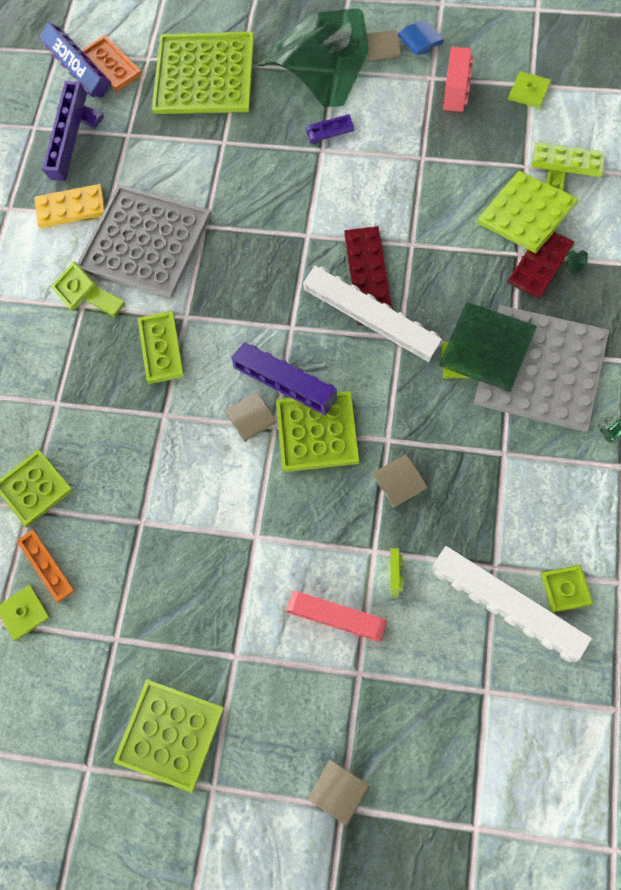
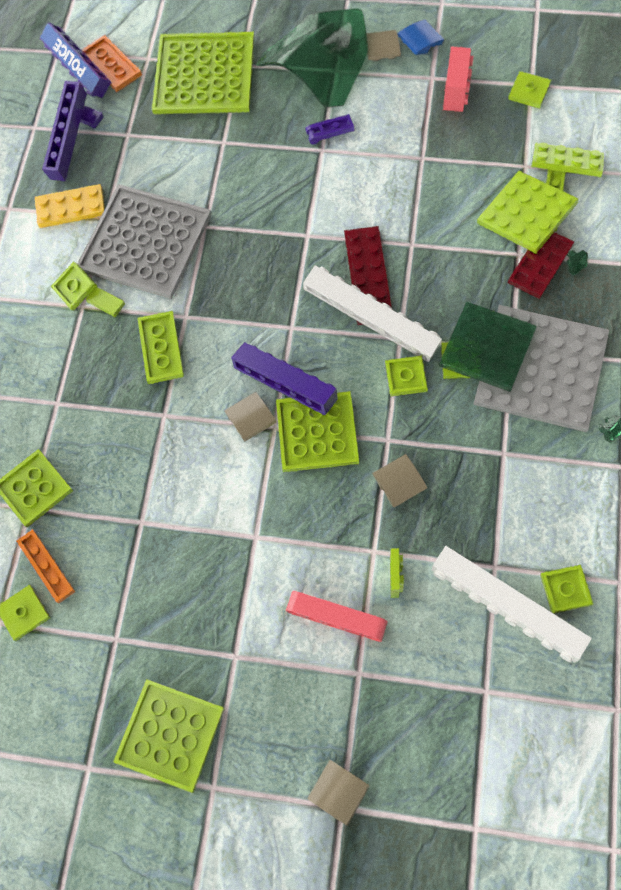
none -> lime plate [385,356,428,397]

